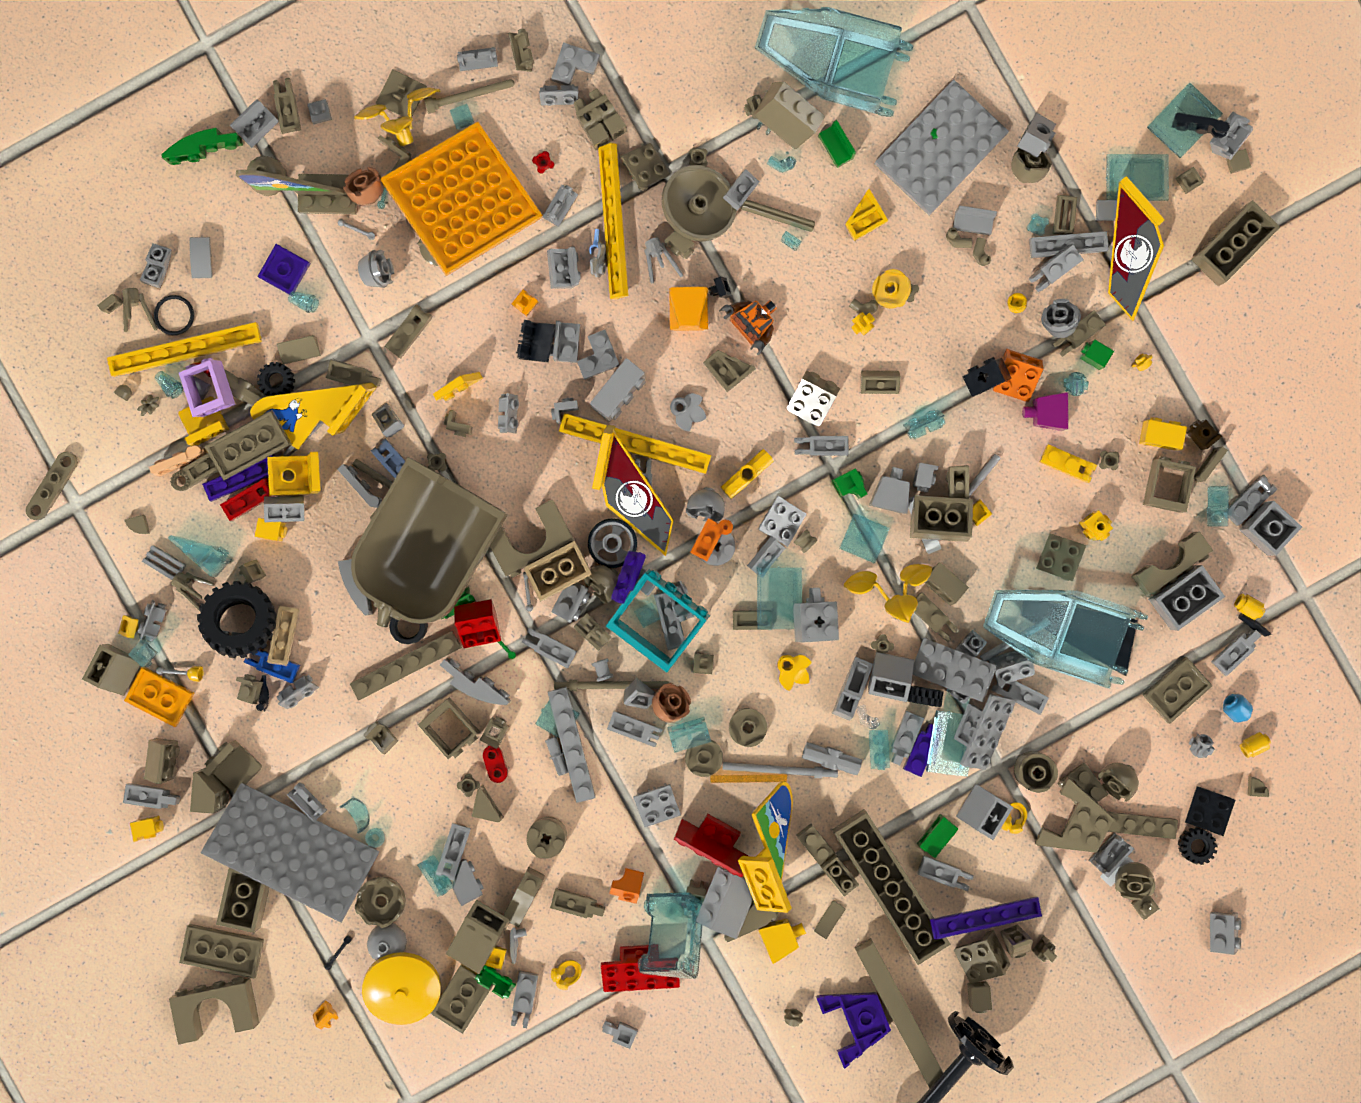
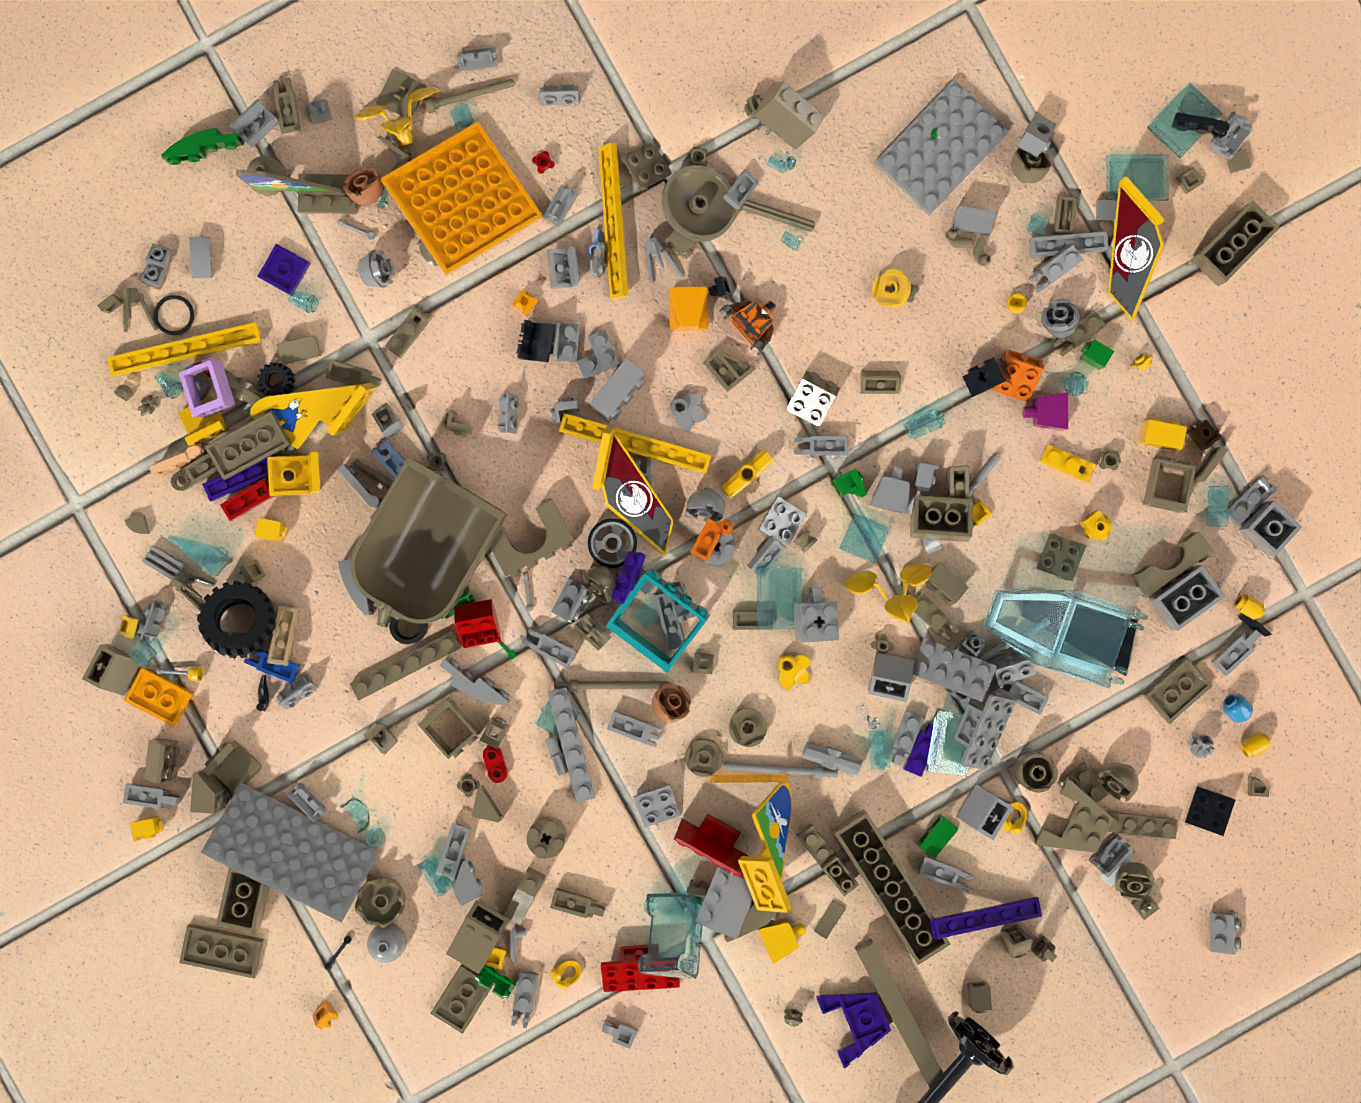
dark tan plate [26,452,78,520] -> none
dark tan arch [169,977,259,1045] -> none
dark tan bracket [236,674,263,704] -> none
light grey hinge [264,496,304,522] -> none
yellow dish [362,952,441,1025] -> none
yellow wing [433,372,483,401] -> none
dark tan hinge [508,29,535,72] -> none
tan slope [524,541,592,602] -> none
light grey plate [551,42,600,85] -> none
dark tan hips [574,89,627,151] -> none
light grey bush [592,658,614,682] -> none
orange brick [609,868,644,904] -> none
light grey slope [624,677,655,709] -> none
clear light blue hinge [668,717,711,753] -> none
clear light blue windscreen [755,7,913,117] -> none
green panel [818,120,856,168] -> none
light grey slope [832,657,873,721] -> none
yellow wing [845,189,888,241] -> none
dark tan arm [849,298,879,315] -> none
yellow gear [851,312,875,336] -> none
black tyre [907,686,944,707] -> none
dark tan bracket [954,930,1011,984] -> none
black tyre [1178,827,1218,865] -> none

